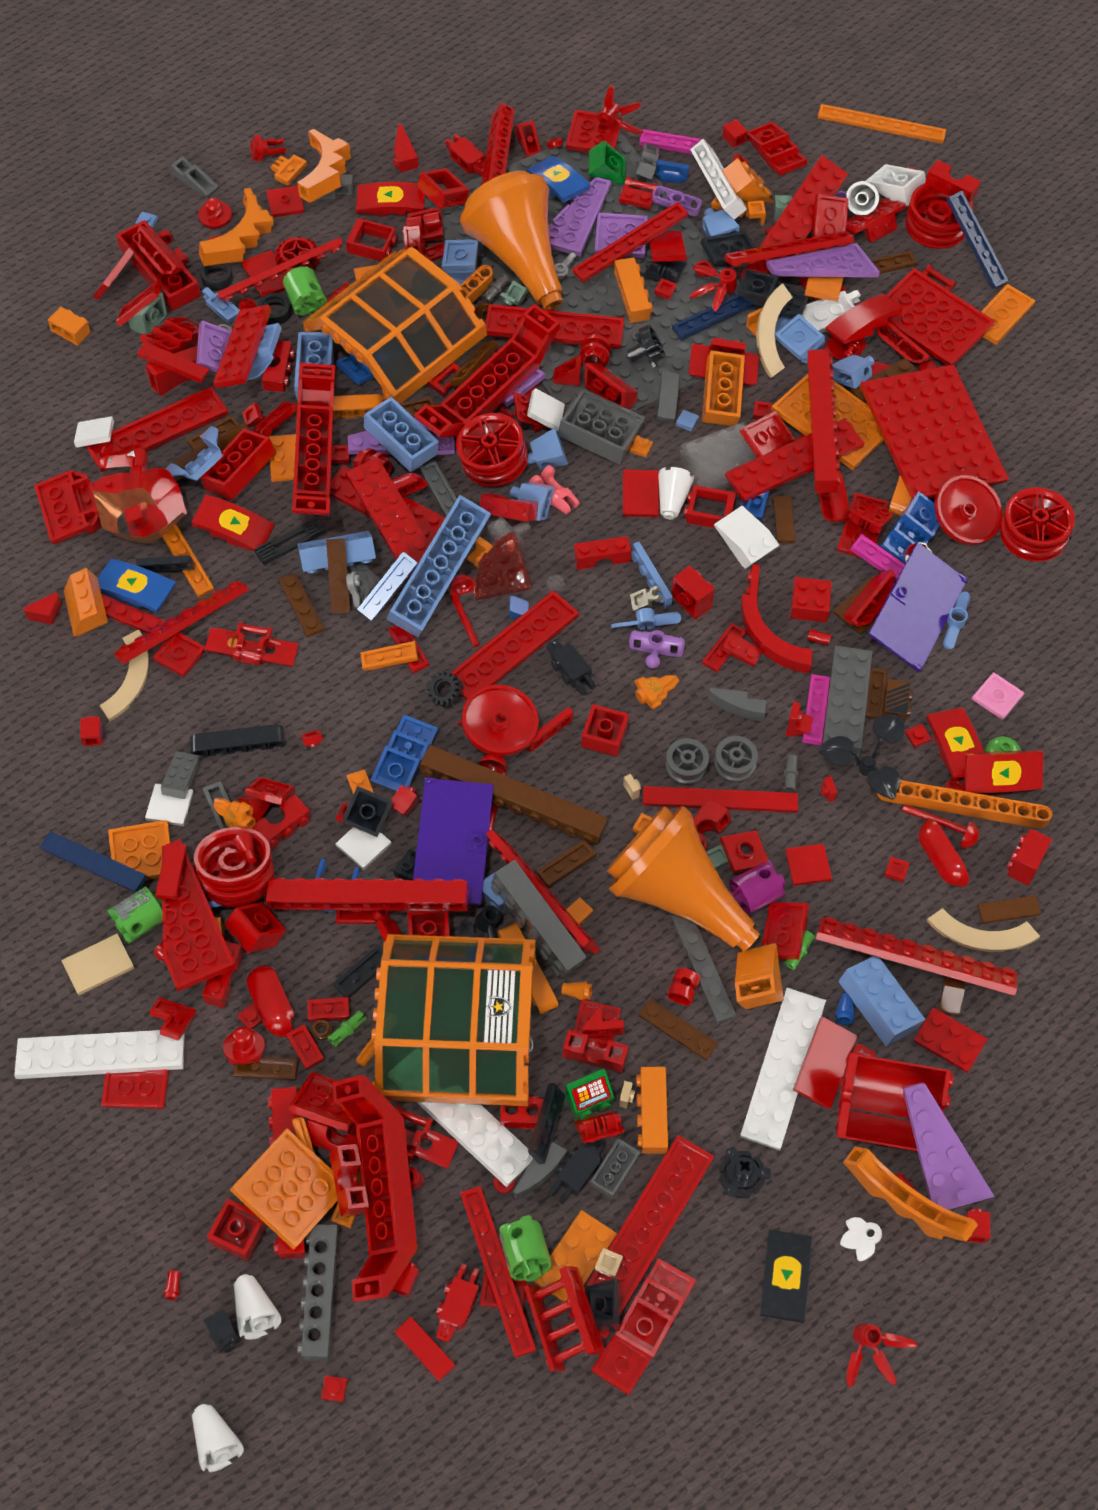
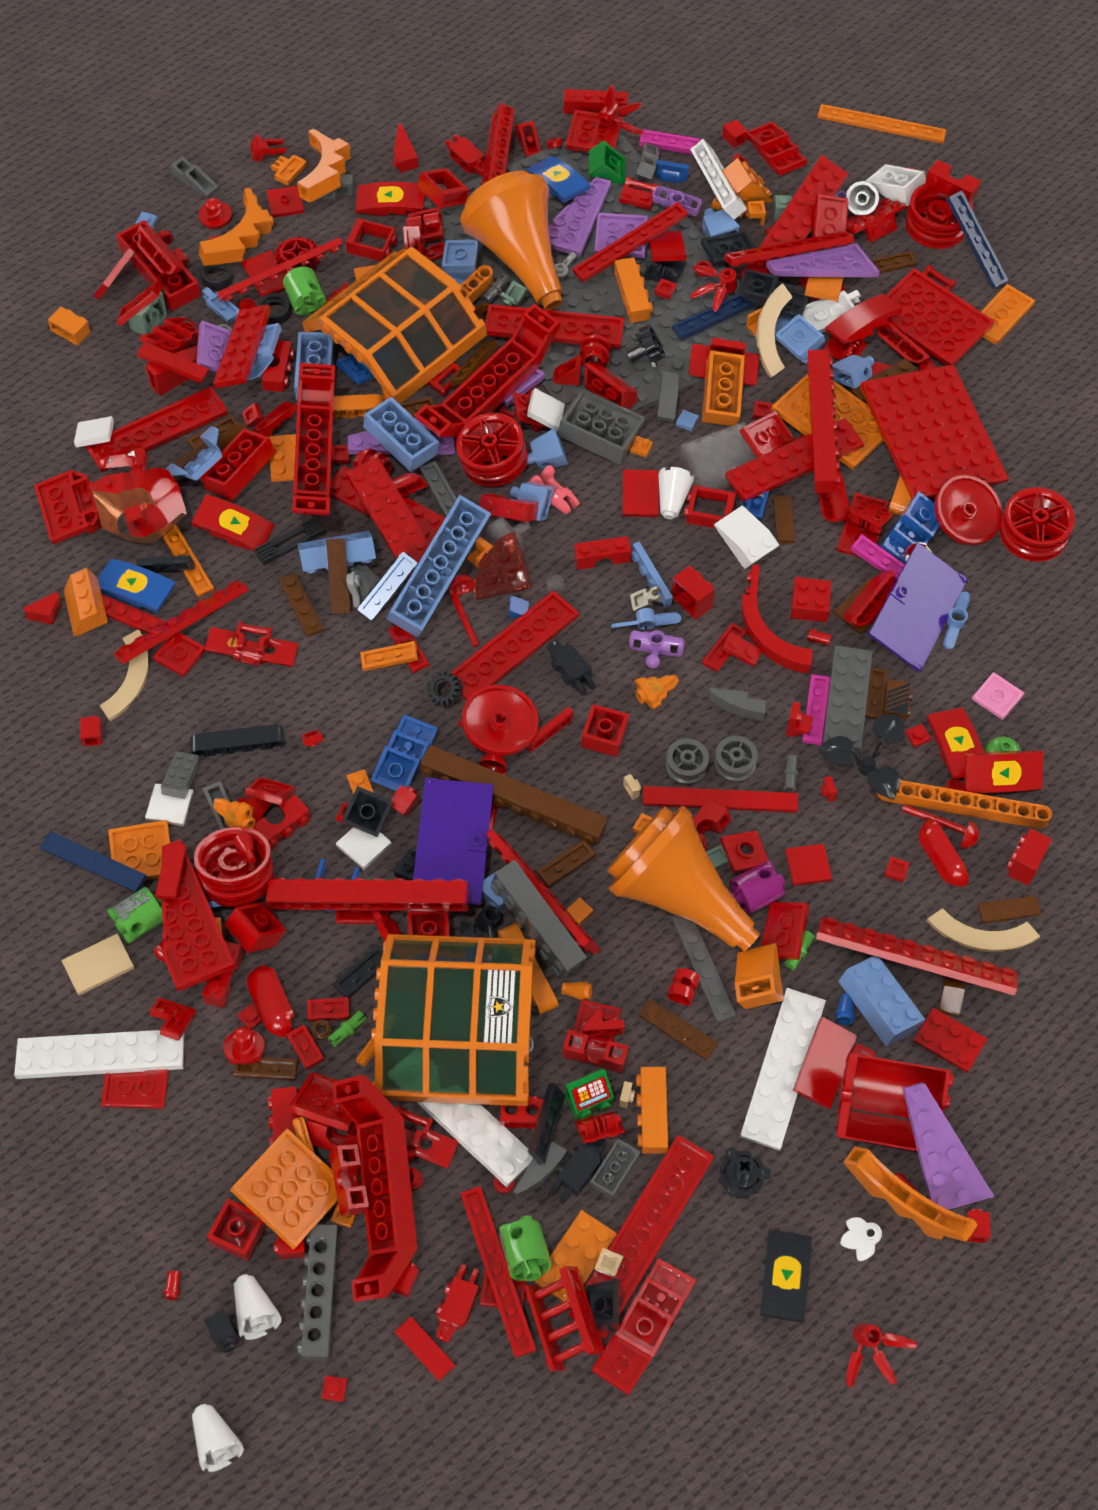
none -> red brick [563,89,628,117]

